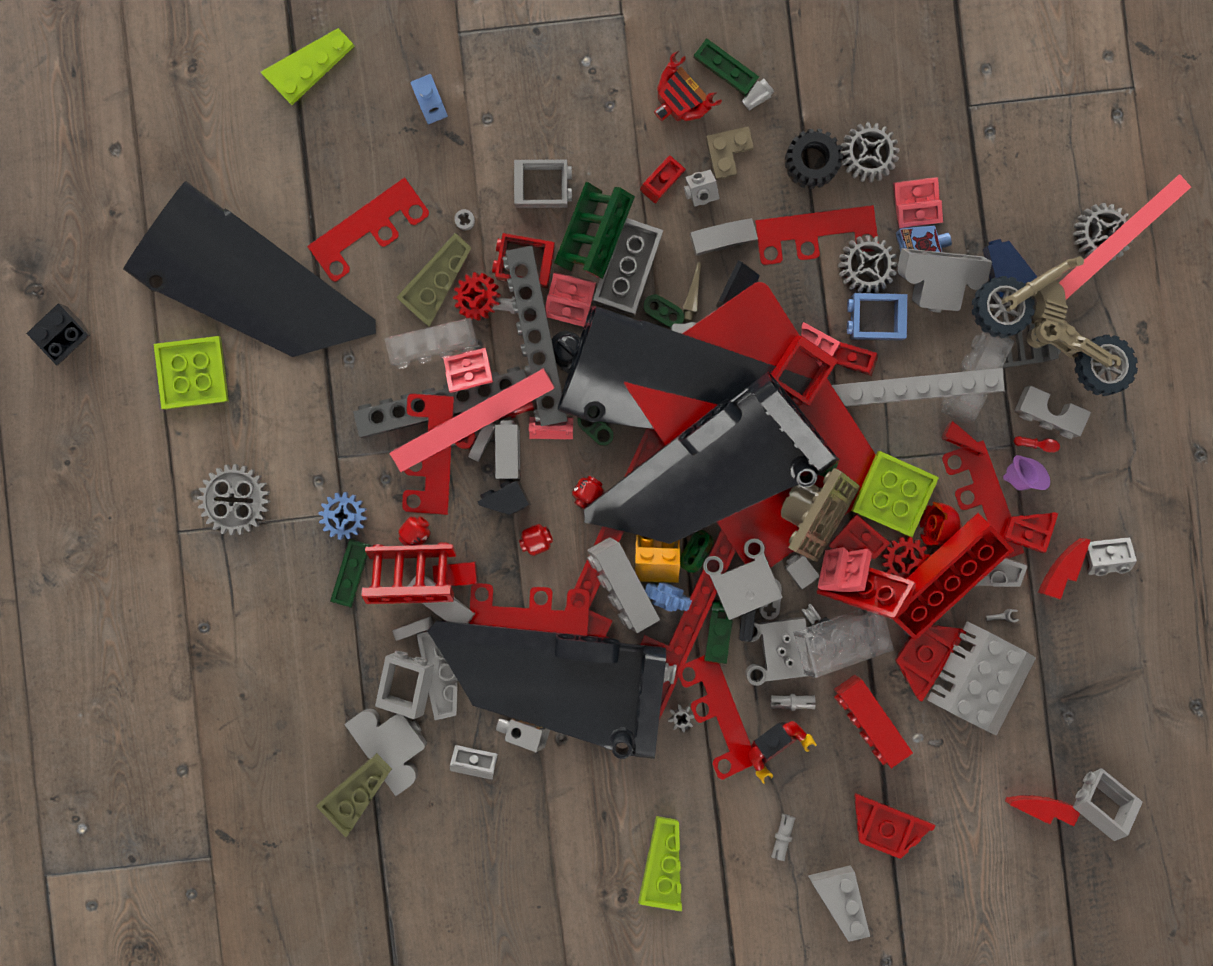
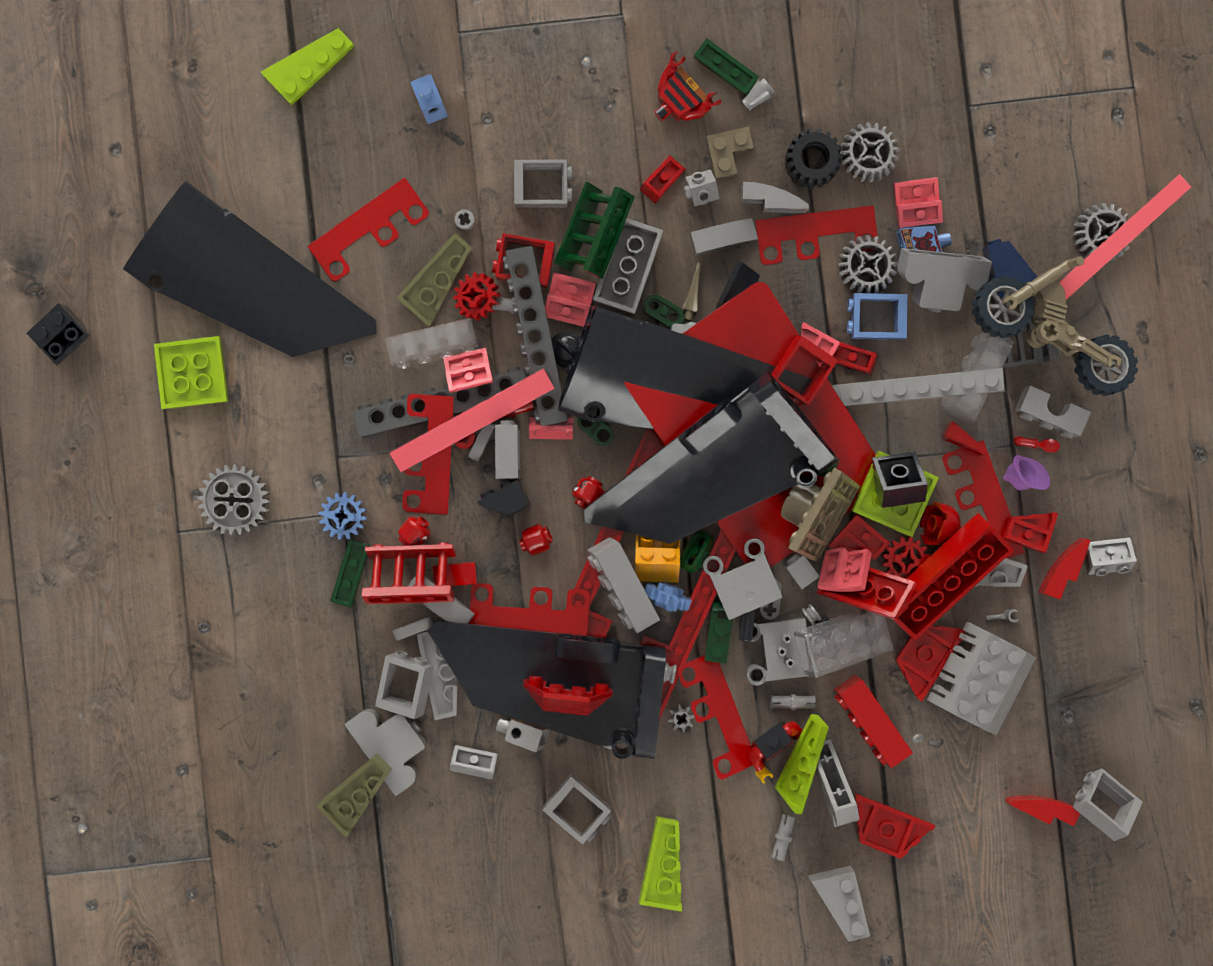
none -> red wedge [523,676,613,716]
none -> light grey window [542,773,612,845]
none -> light grey slope [741,182,809,213]
none -> lime wing [775,714,829,814]
none -> light grey brick [816,739,859,827]
none -> black slope [872,452,928,508]

